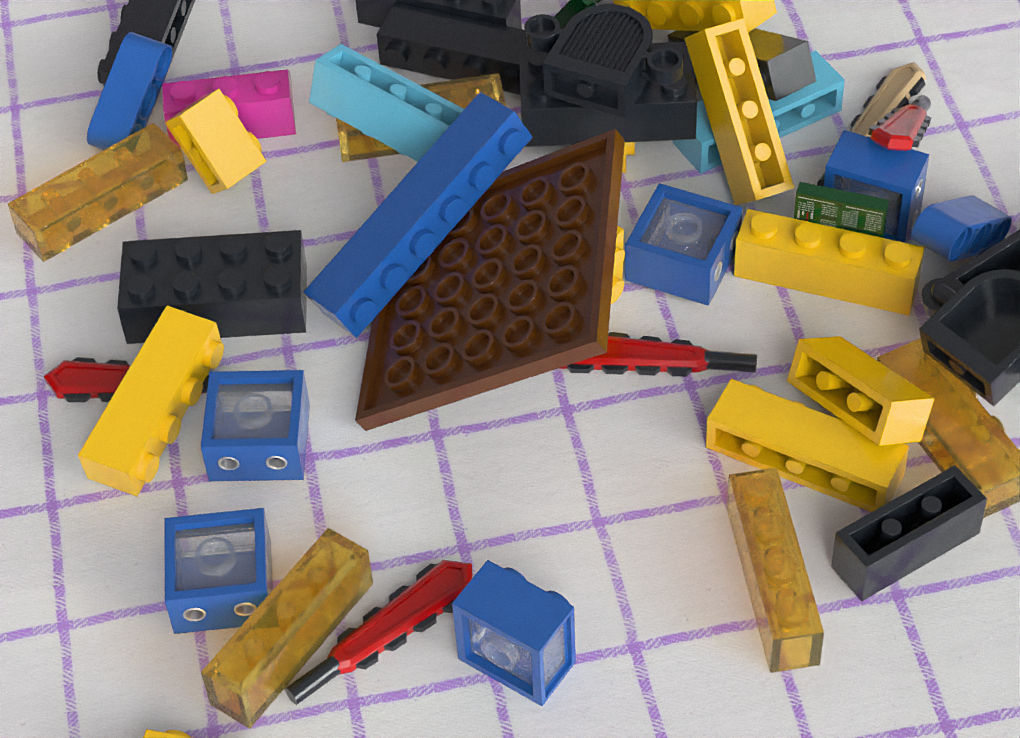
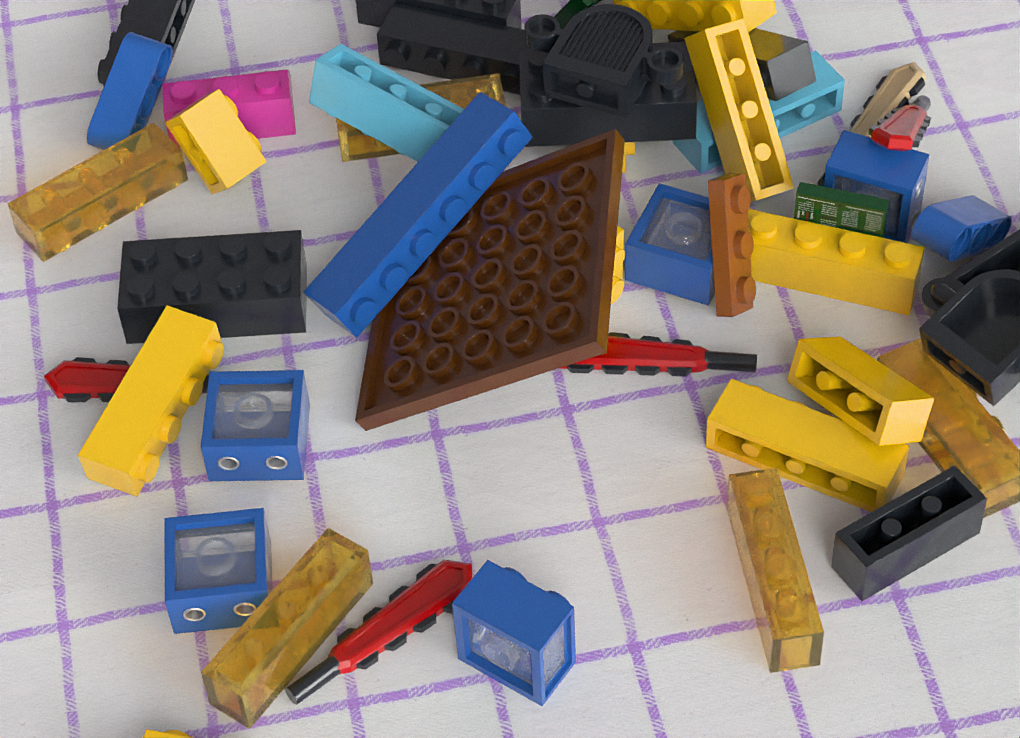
none -> dark orange plate [708,173,756,317]

